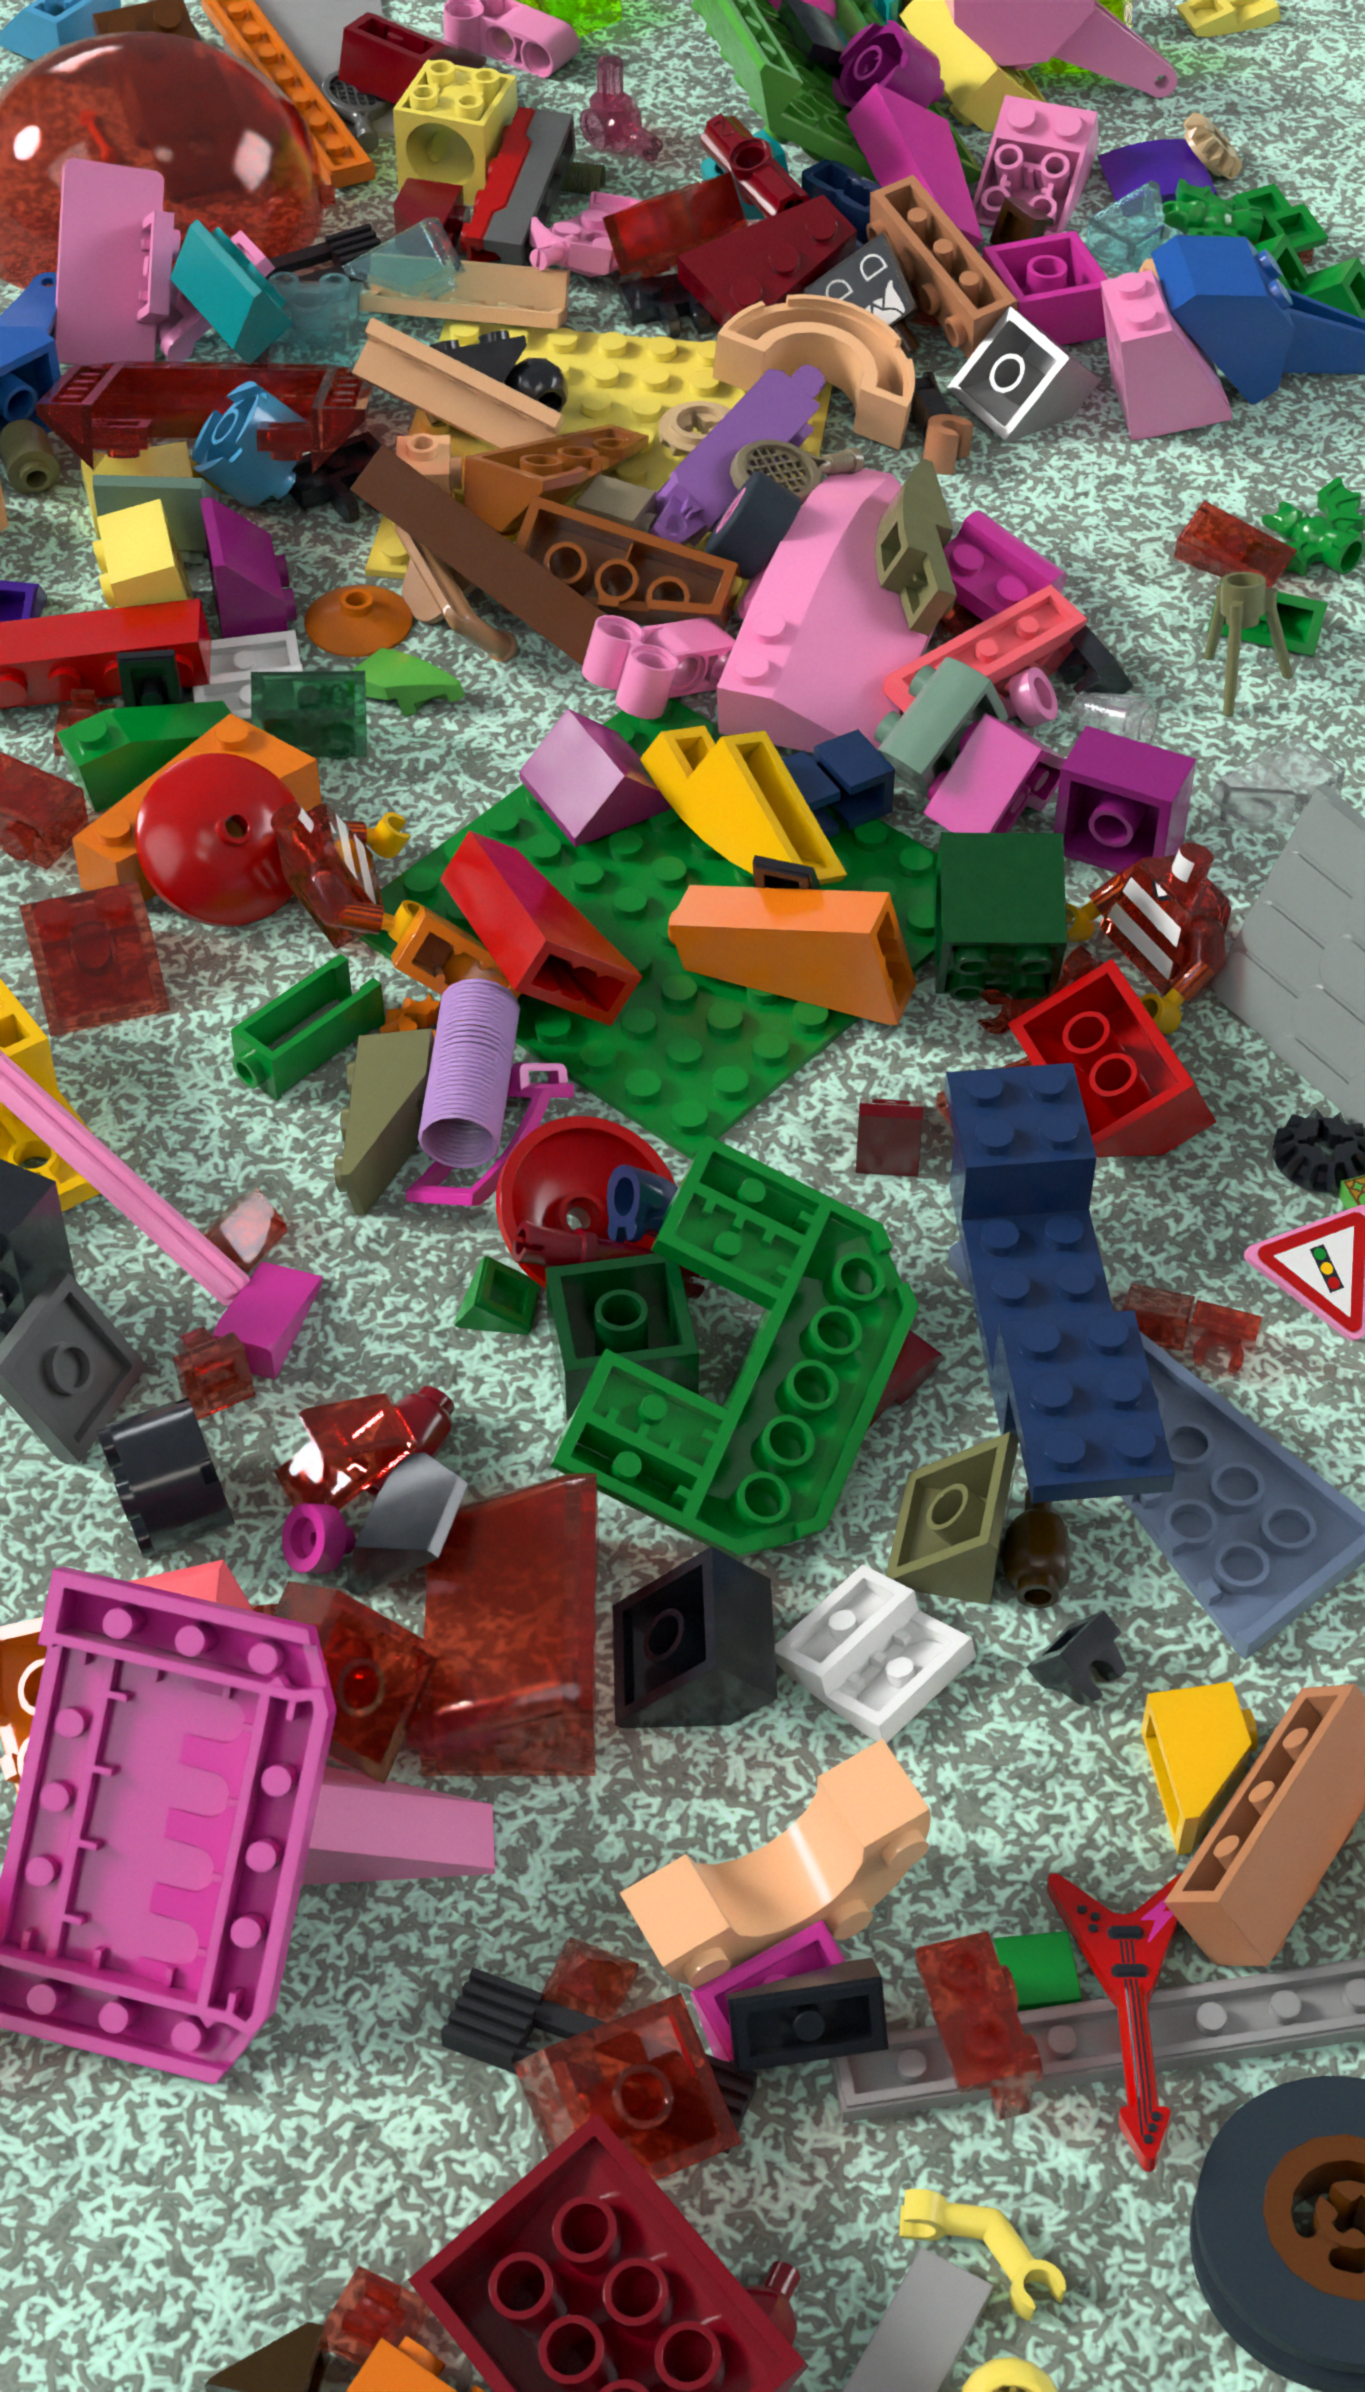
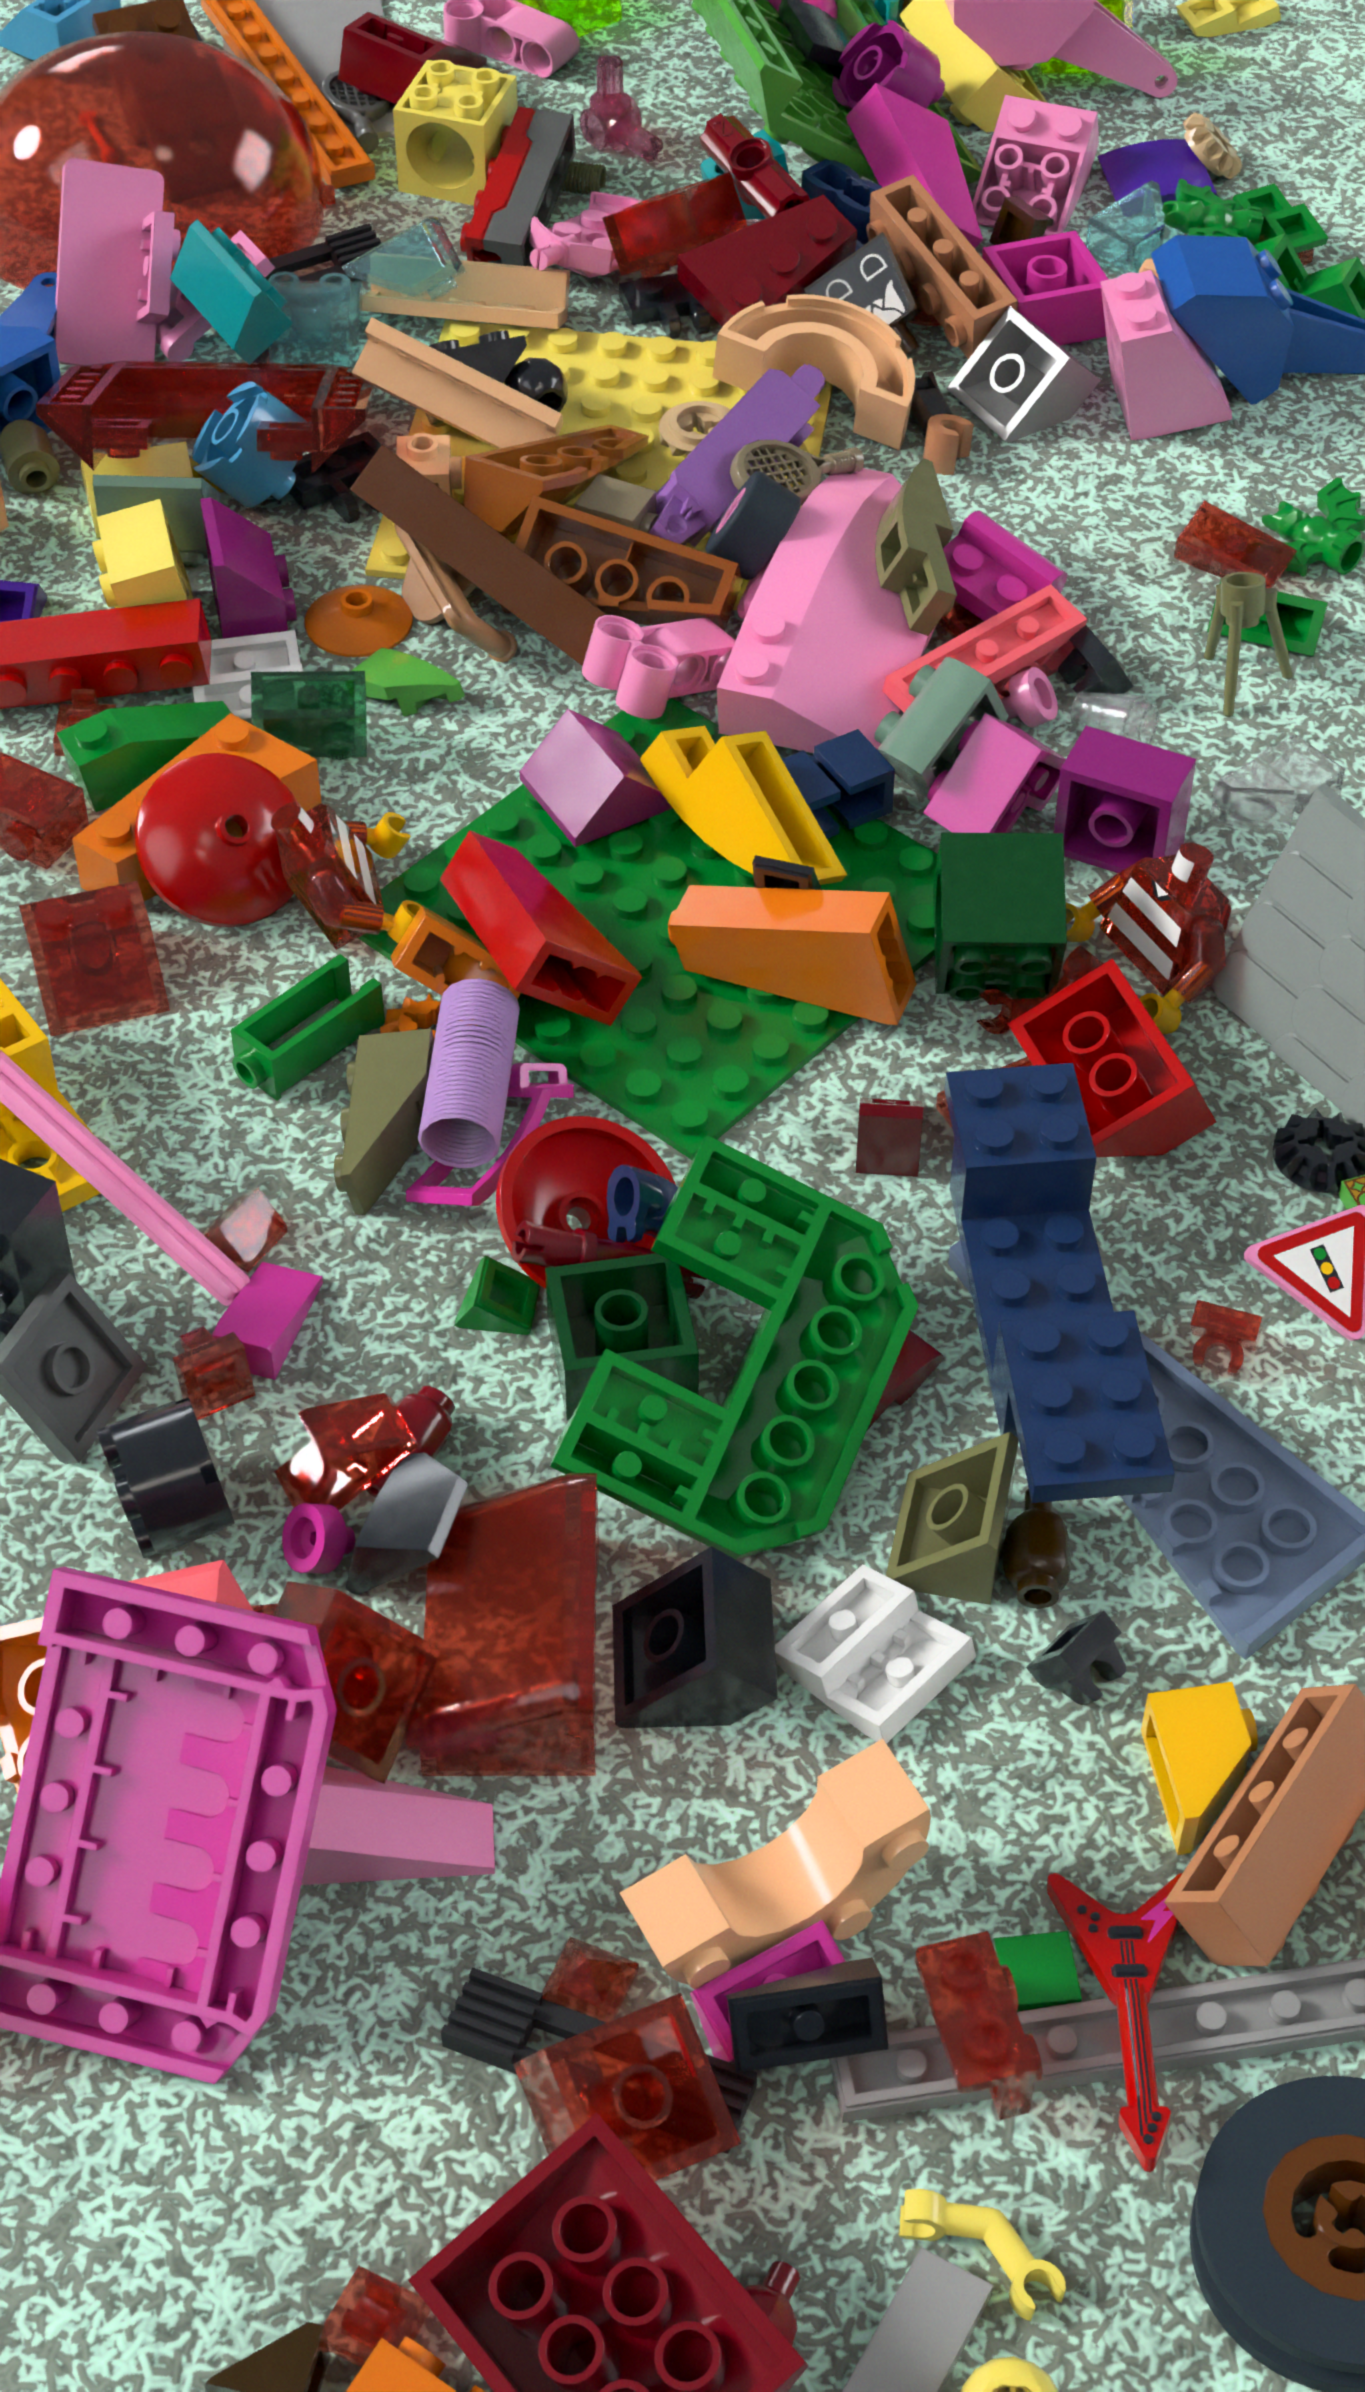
black slope [117,649,185,707] -> none
dark red slope [393,177,471,260] -> none
clear red slope [1123,1283,1195,1351] -> none

